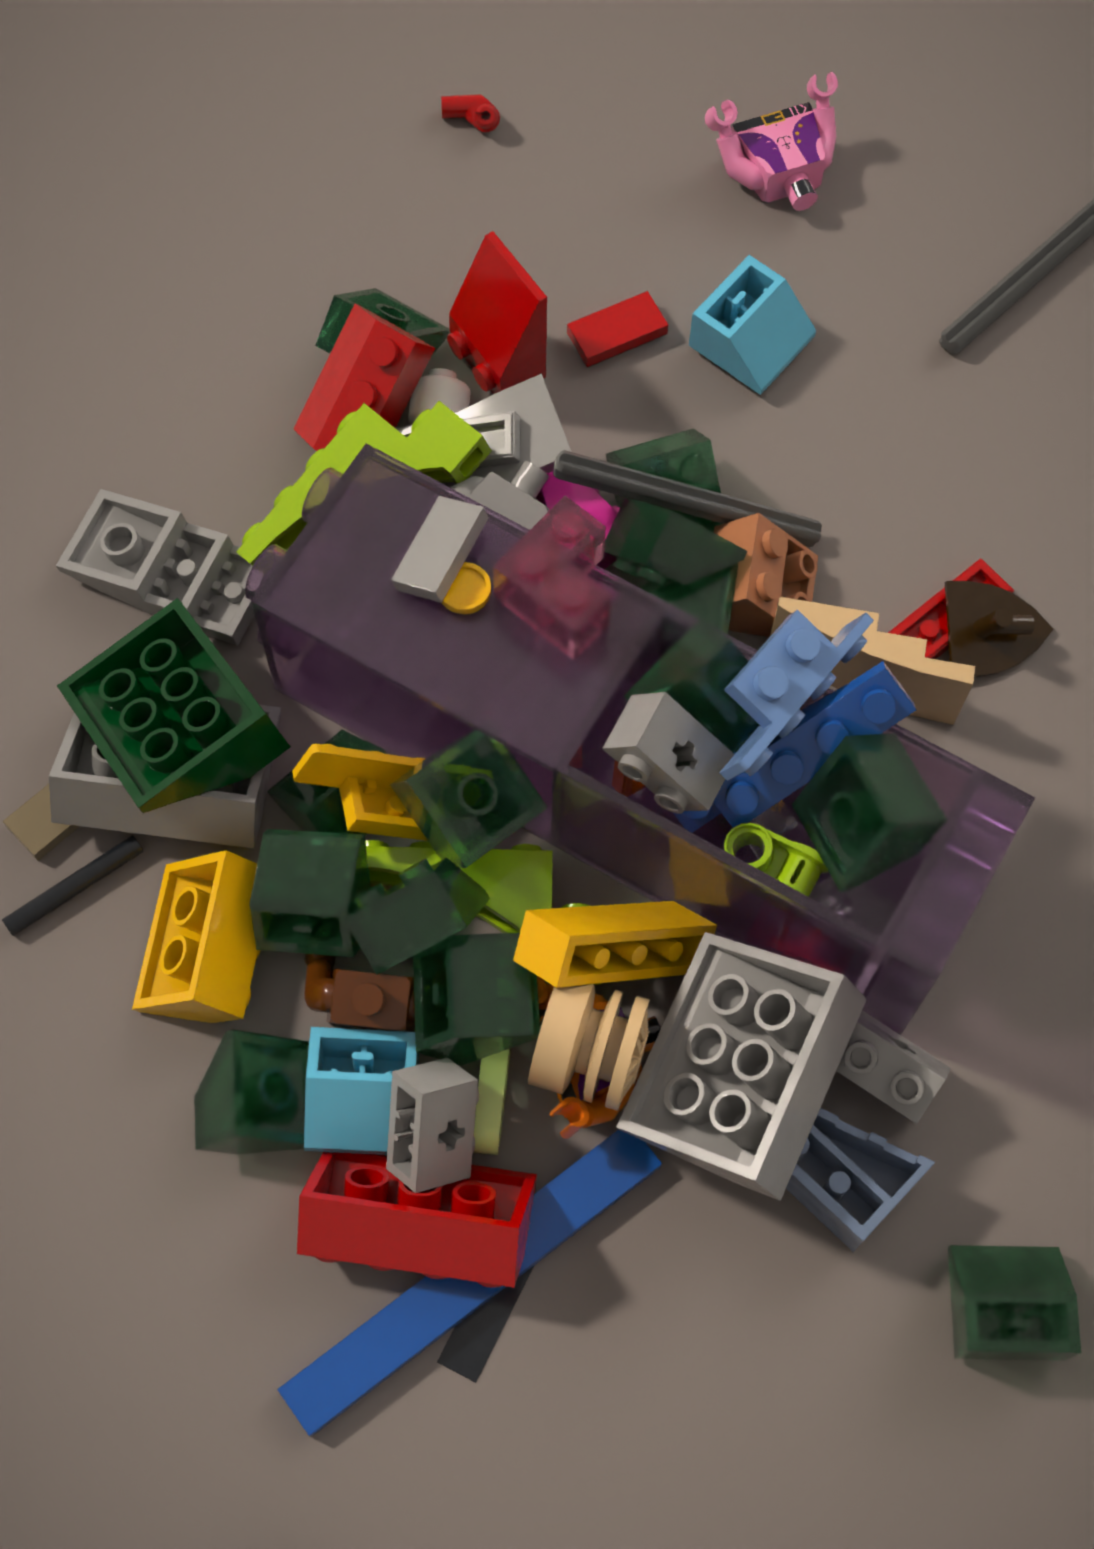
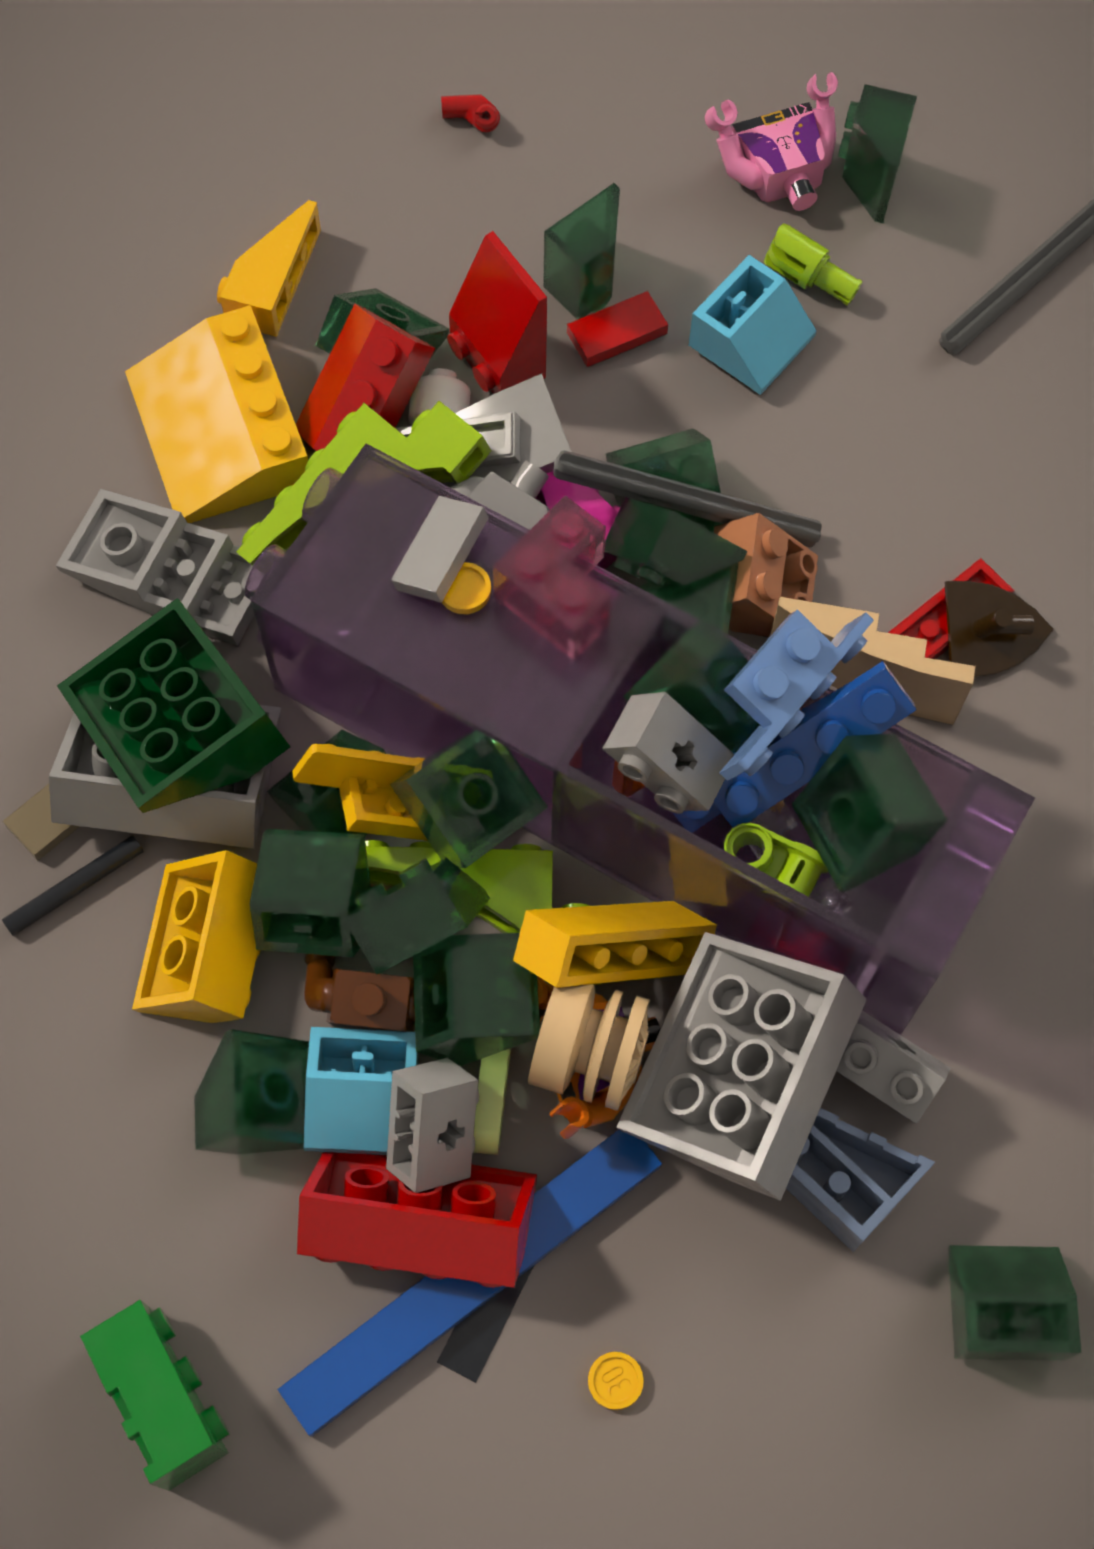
none -> green wedge [80,1300,230,1491]
none -> yellow slope [125,305,308,523]
none -> yellow slope [217,200,321,337]
none -> clear green slope [543,183,620,320]
none -> yellow piece [588,1352,644,1410]
none -> lime arm [763,223,863,306]
none -> clear green slope [838,84,917,223]

